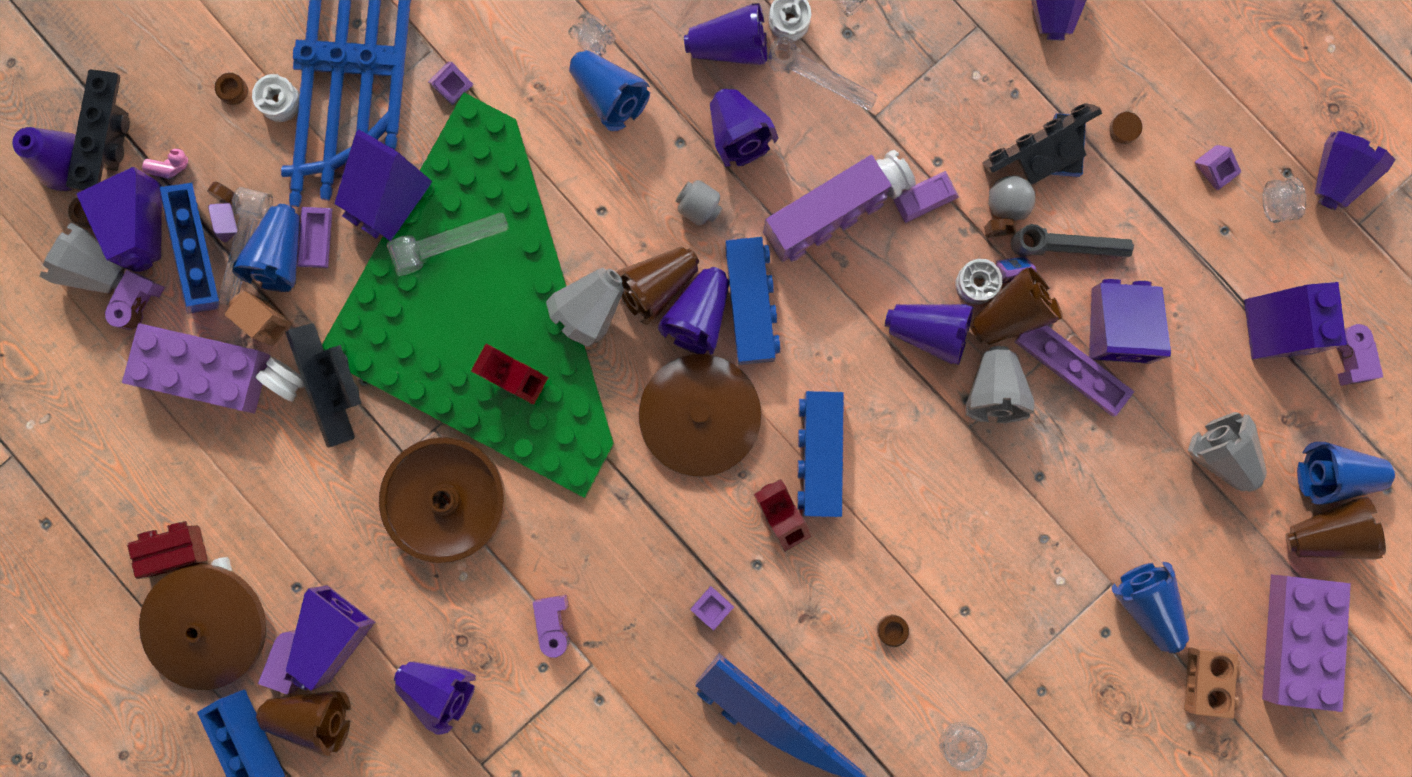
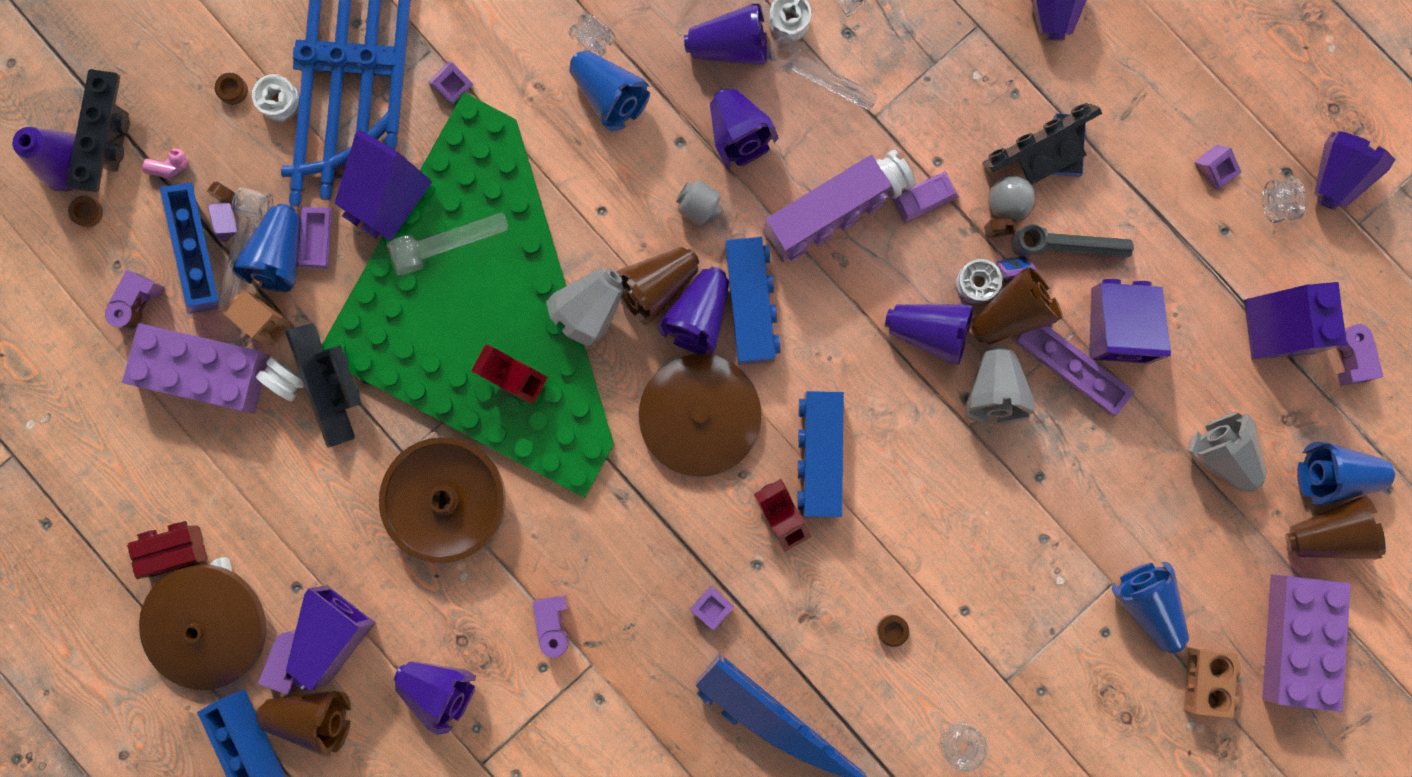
light grey cone [39,223,125,294] -> none
dark purple slope [76,167,162,272] -> none
reddish brown tile [1109,112,1143,144] -> none

